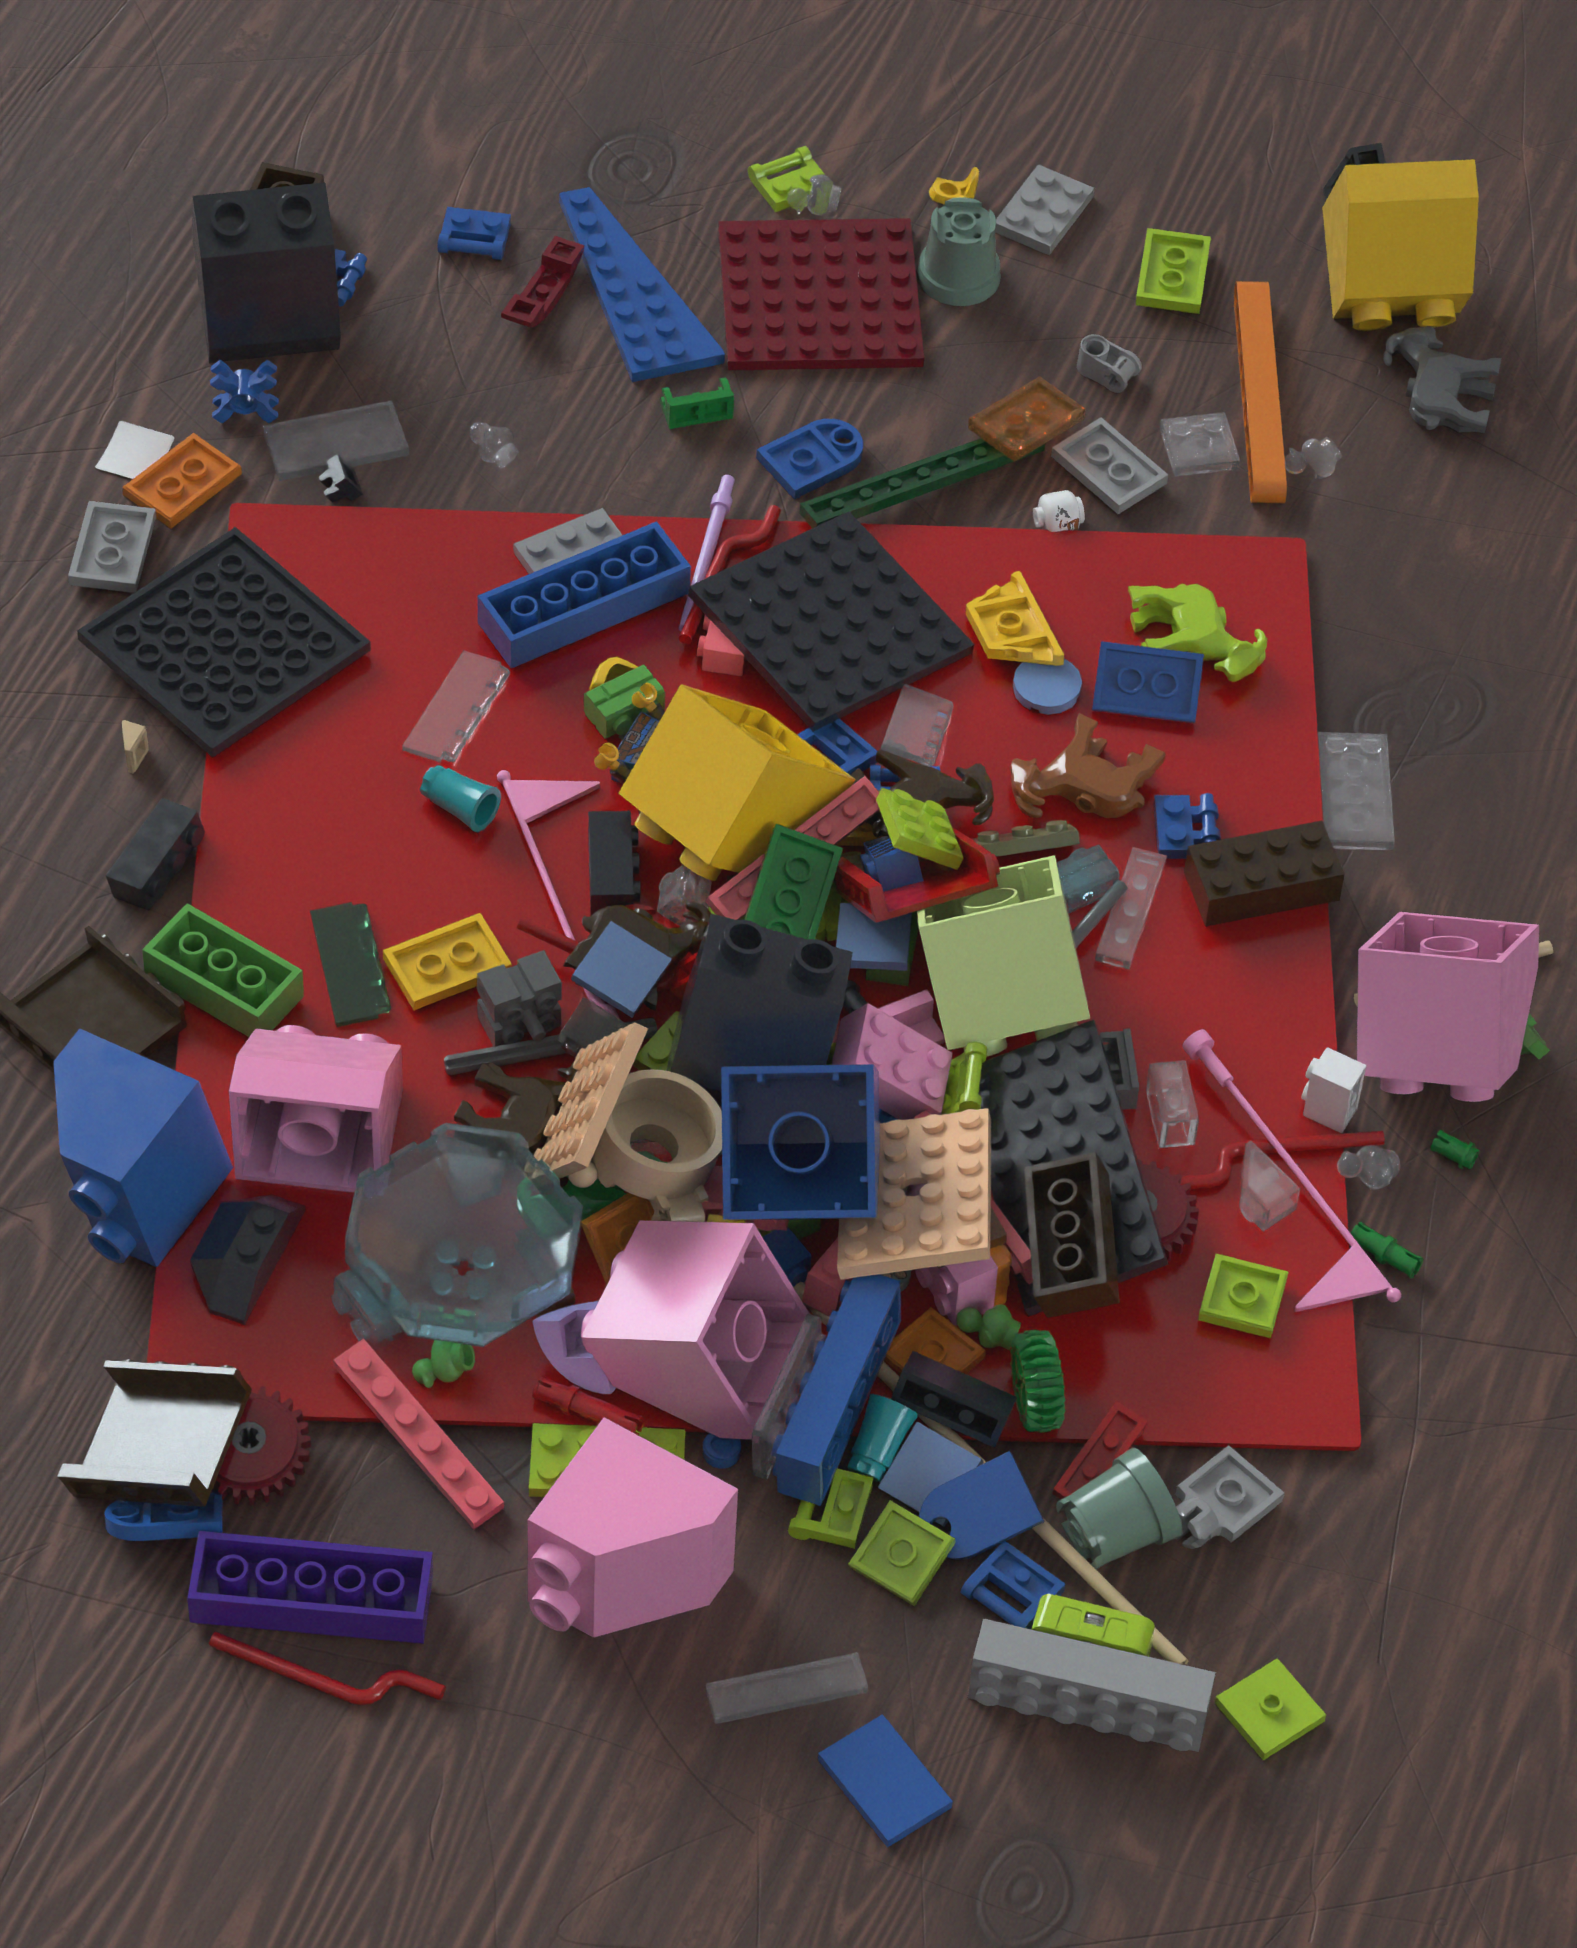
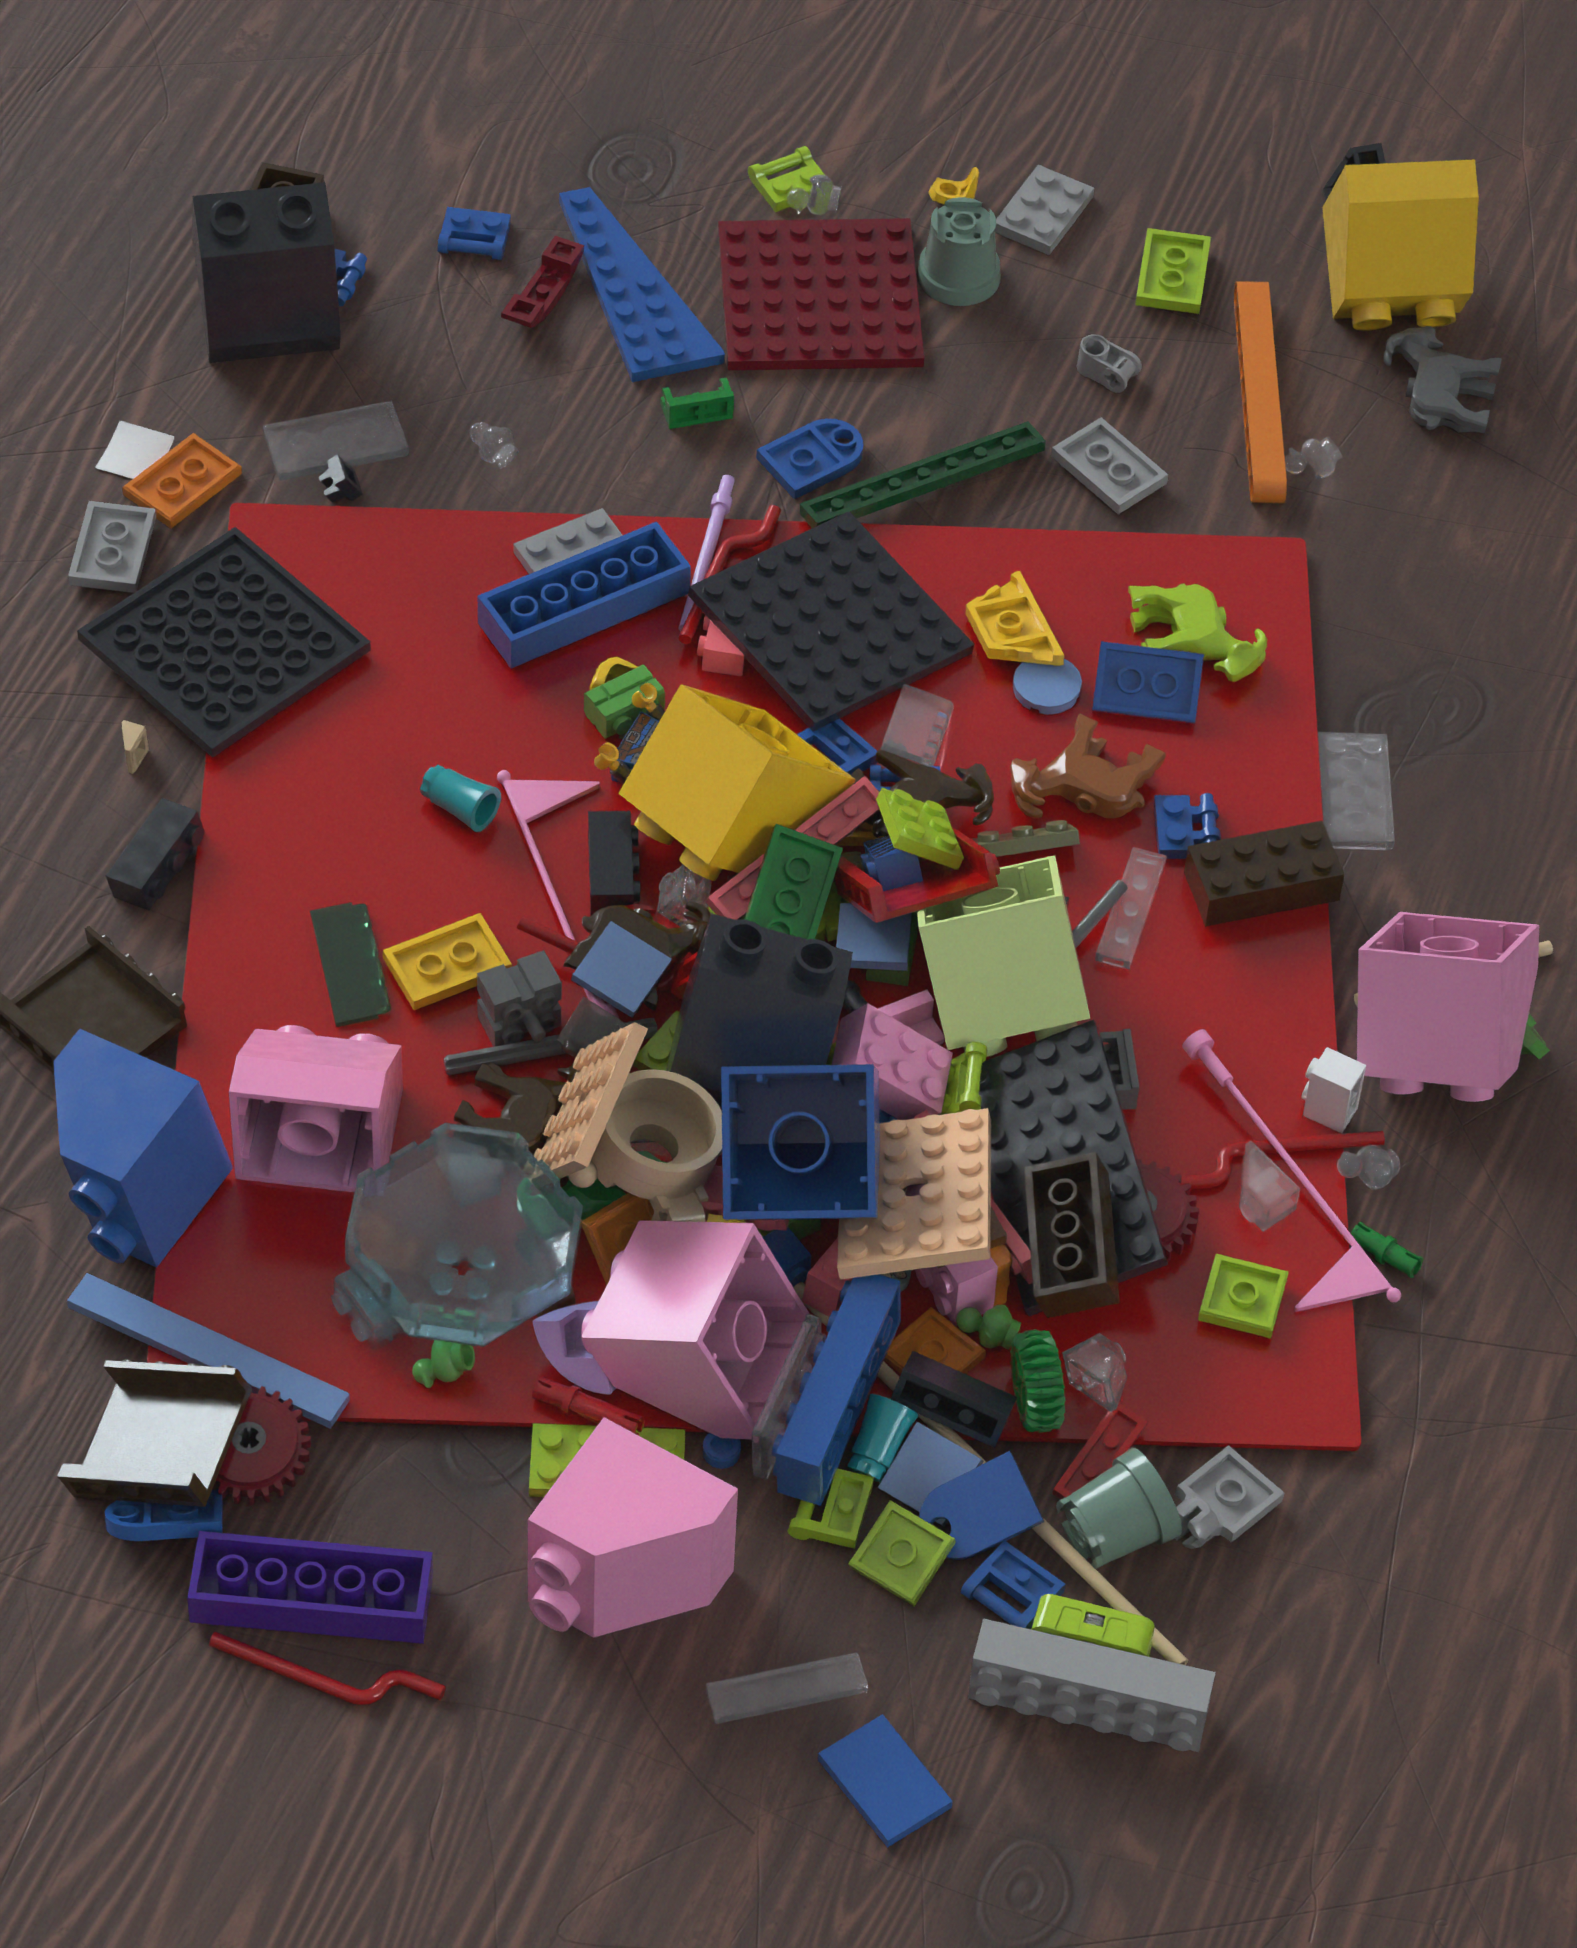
bright green brick [142,903,304,1037] -> none
black wedge [190,1194,306,1325] -> none
blue pin [210,360,279,423] -> none
coral plate [333,1338,504,1530] -> none
clear windscreen [402,650,510,762] -> none
clear orange plate [968,376,1086,462] -> none
white head [1033,490,1085,532] -> none
clear light blue brick [1057,845,1120,913] -> none
clear brick [1146,1060,1199,1148] -> none
clear plate [1160,412,1240,476] -> none
lime plate [1215,1658,1326,1760] -> none
green pin [1430,1130,1480,1169] -> none
none -> medium blue tile [67,1273,350,1429]
none -> clear slope [1062,1333,1127,1412]

